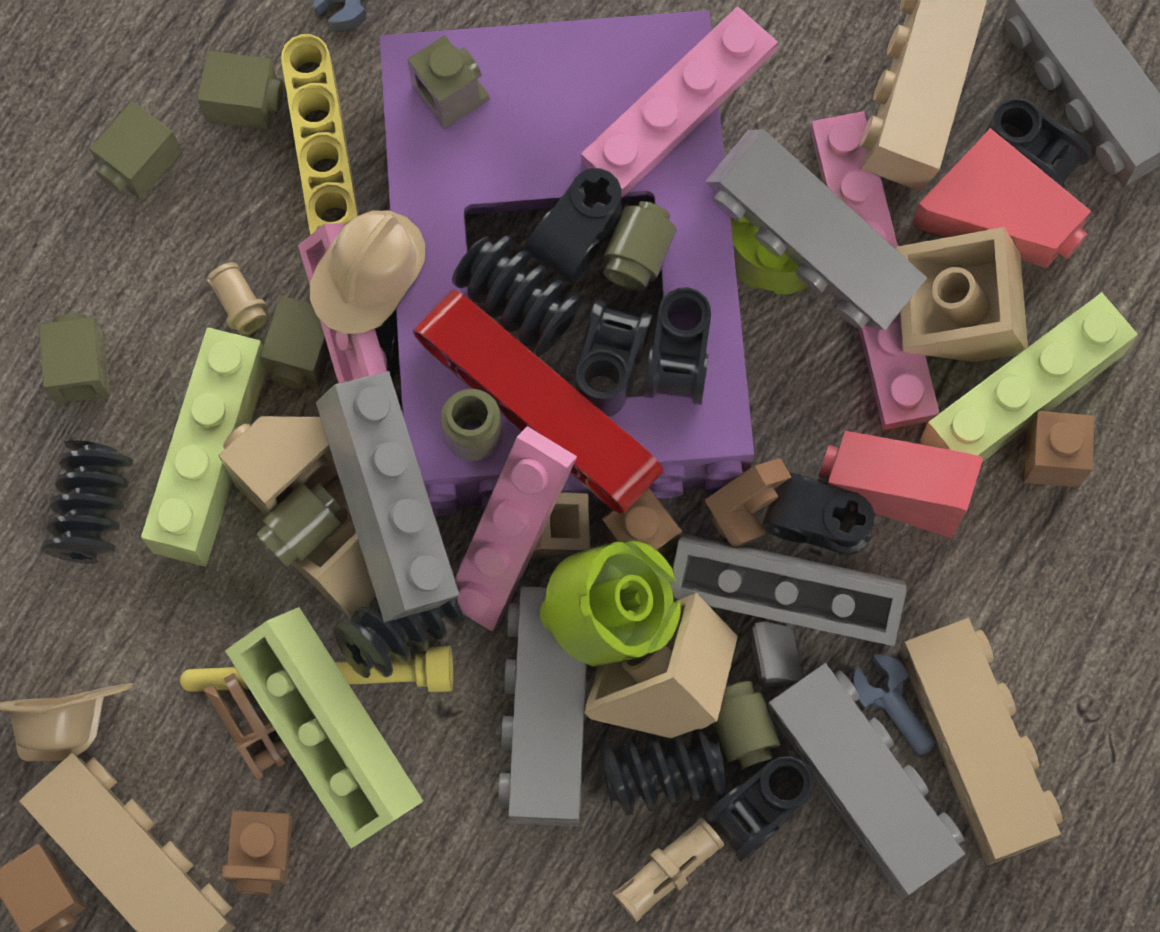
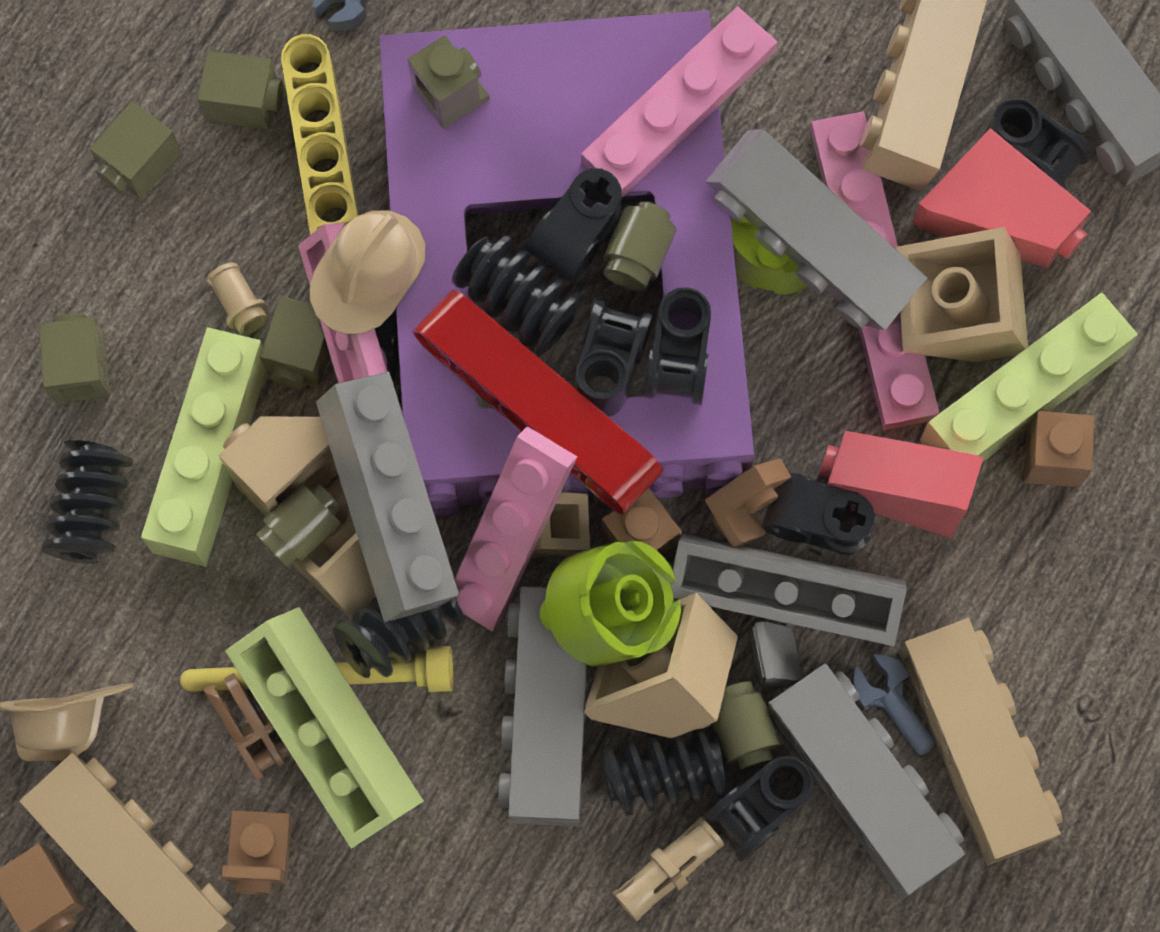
olive brick [441,389,503,461] -> none

